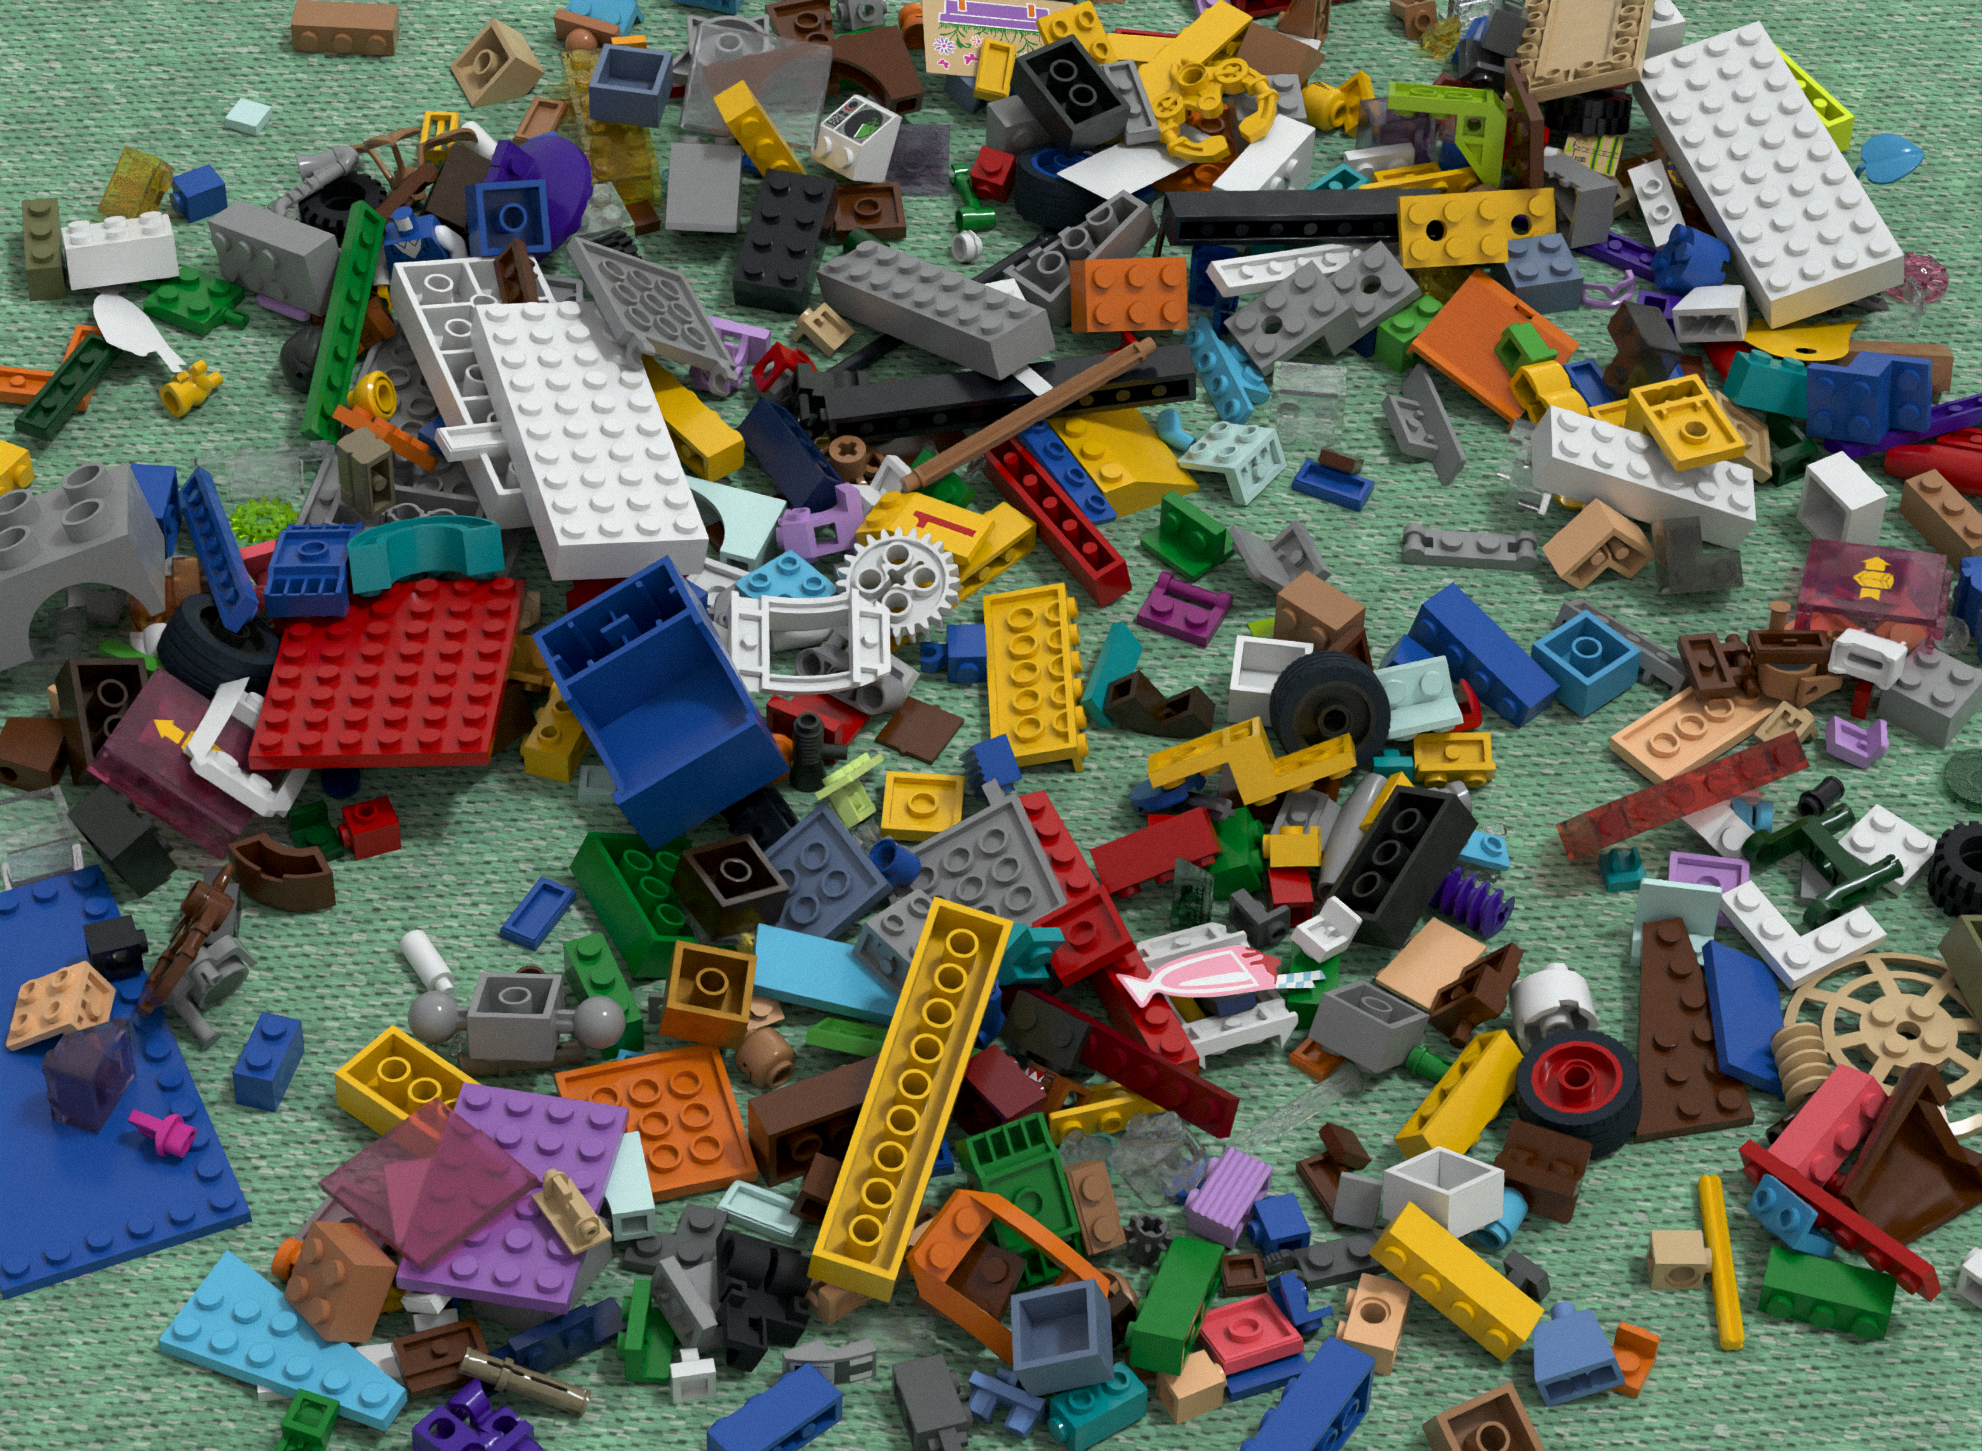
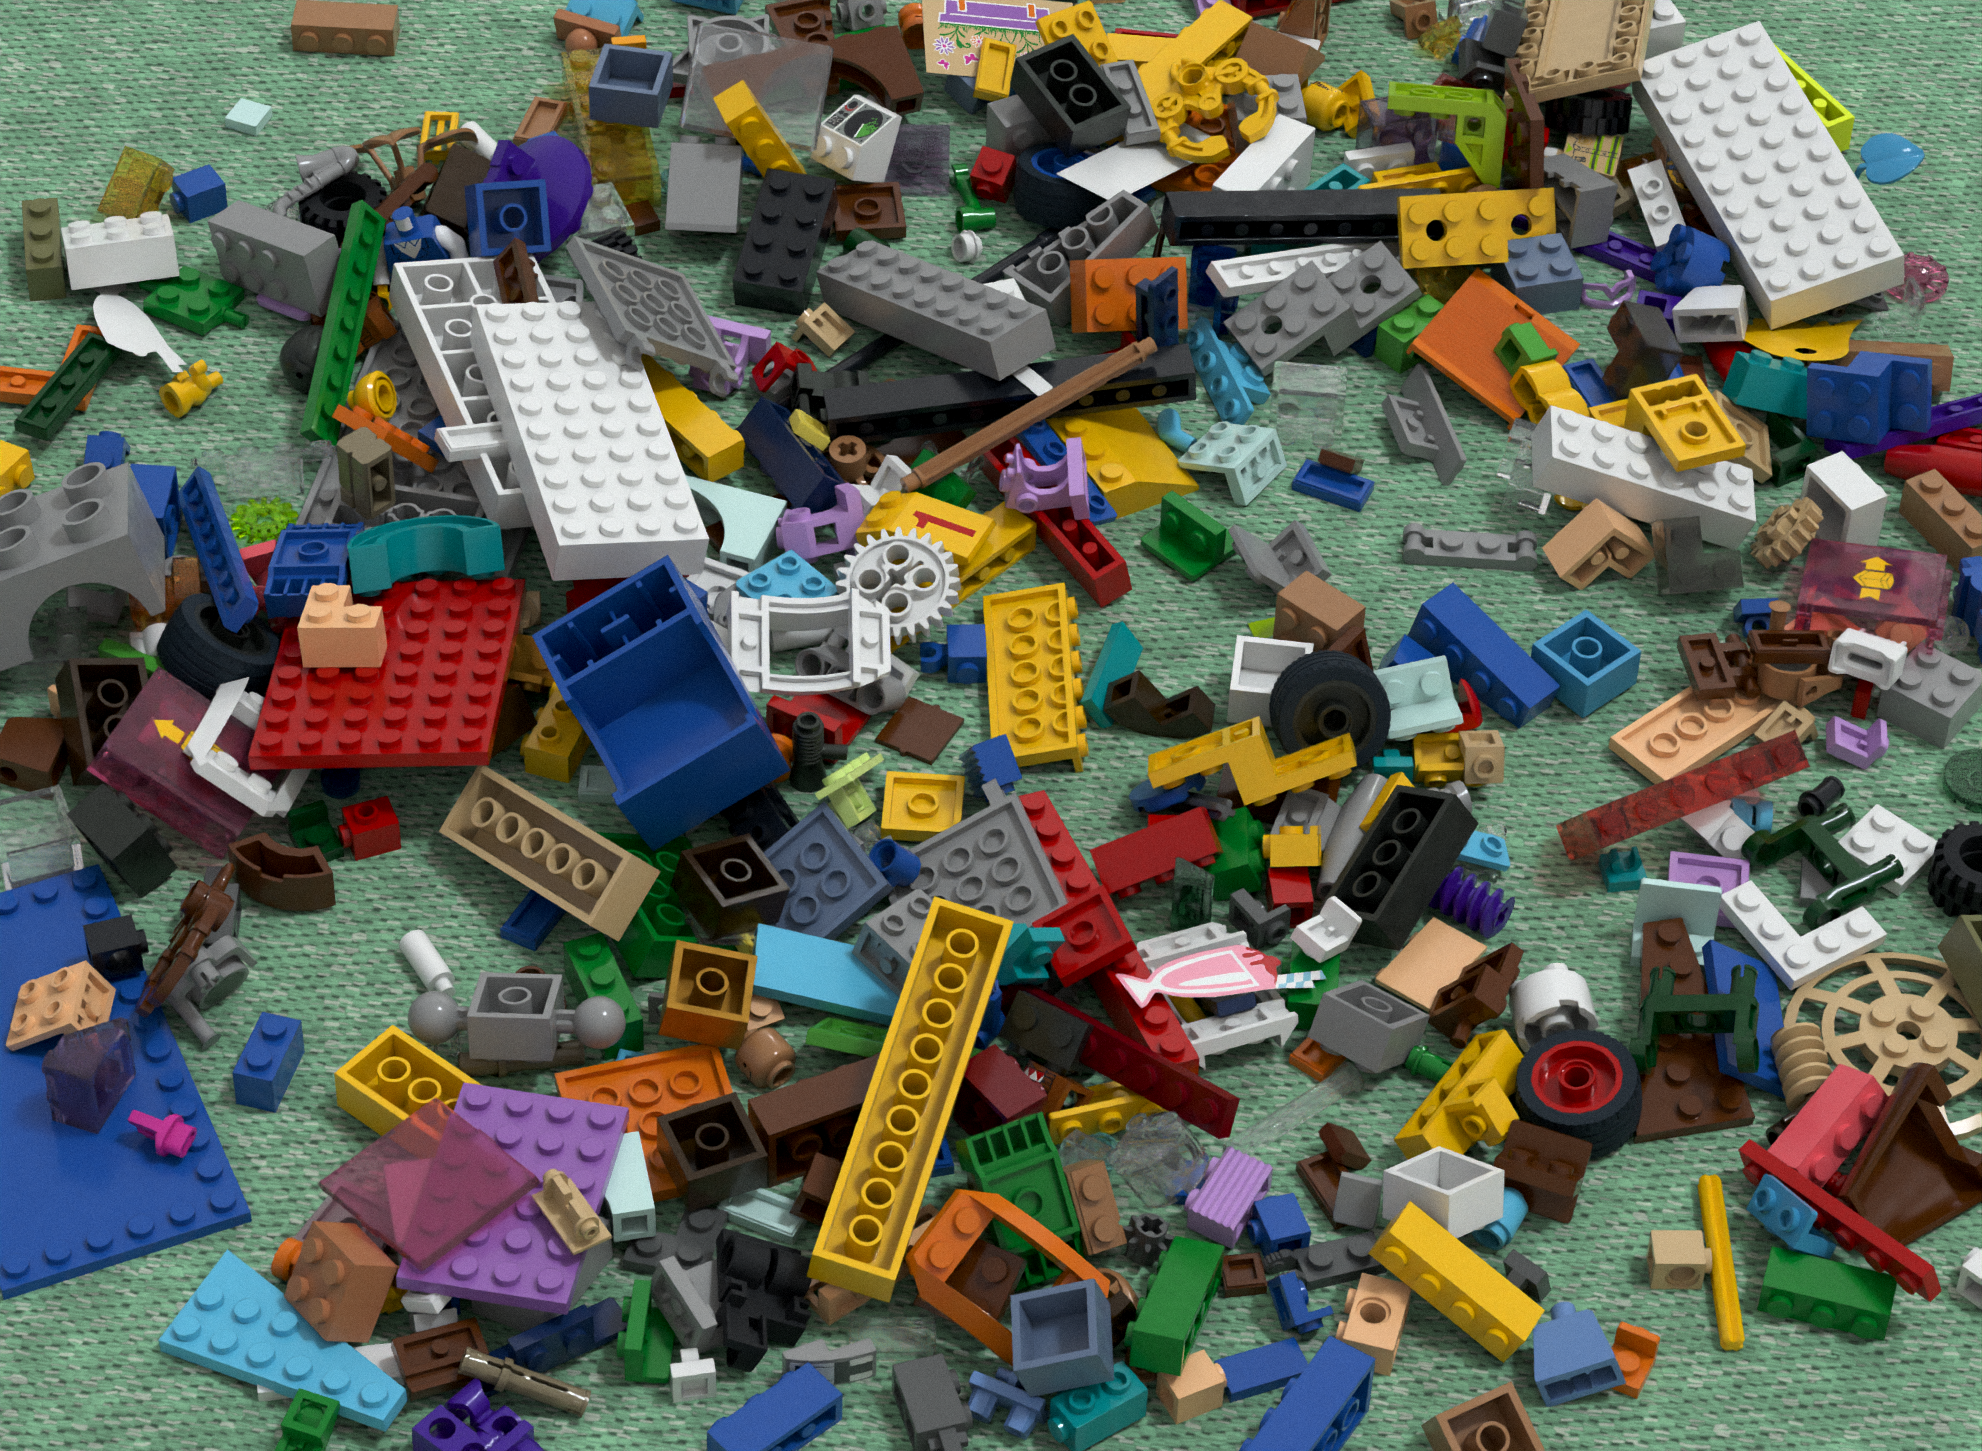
tan slope [450,17,545,108] -> none
magenta plate [1136,571,1233,648] -> none
coral tile [1197,1293,1304,1376] -> none
light grey hinge [1554,598,1691,699] -> none
none -> blue bracket [84,431,130,470]
none -> light nougat brick [297,583,387,667]
none -> tan brick [439,765,661,942]
none -> dark brown brick [657,1092,768,1212]
none -> light yellow tile [789,409,831,451]
none -> lavender tile [999,437,1090,520]
none -> dark blue bracket [1135,266,1179,347]
none -> yellow brick [1443,1077,1519,1147]
none -> tan bracket [1458,730,1505,784]
none -> dark green connector [1629,964,1759,1075]
none -> blue tile [1733,598,1778,638]
none -> tan gear [1750,497,1824,569]

